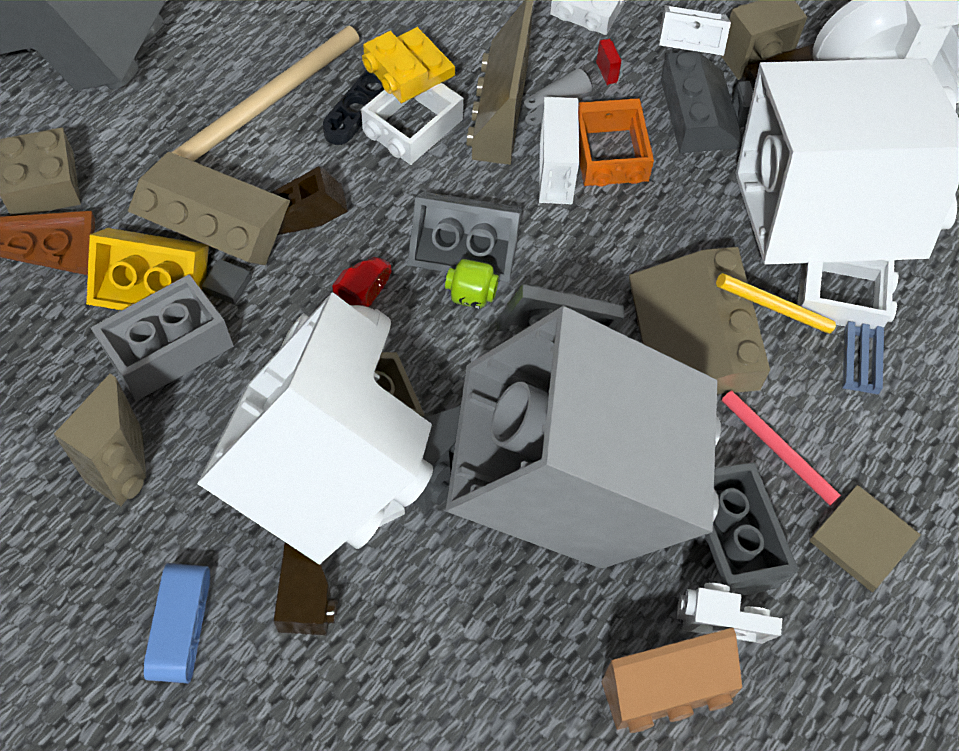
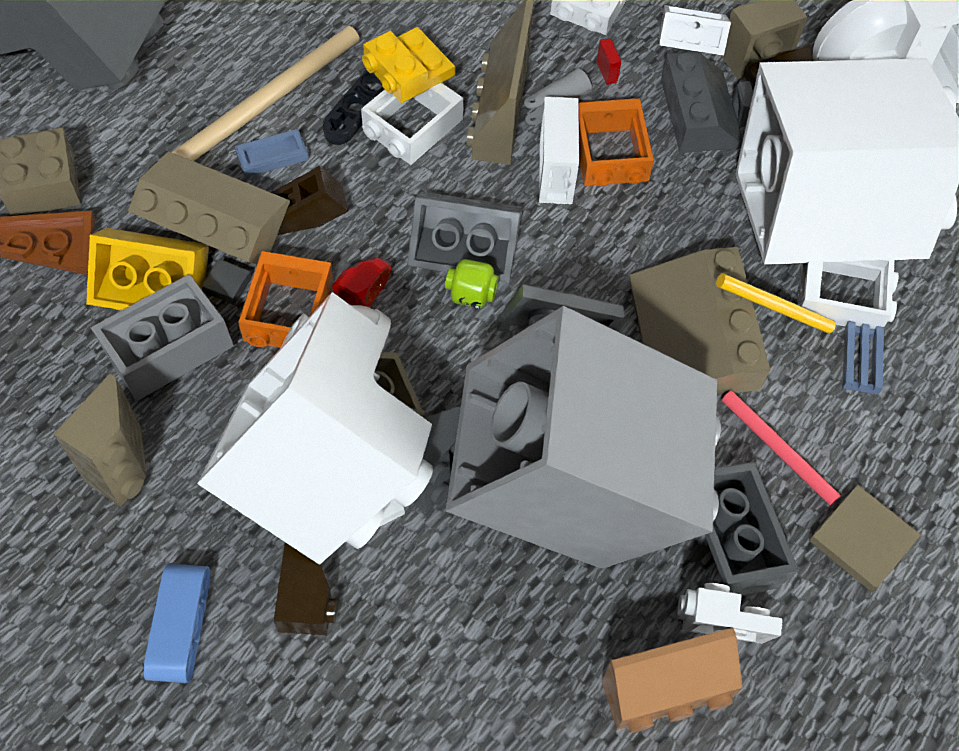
none -> sand blue tile [235,129,309,178]
none -> orange window [238,251,334,348]

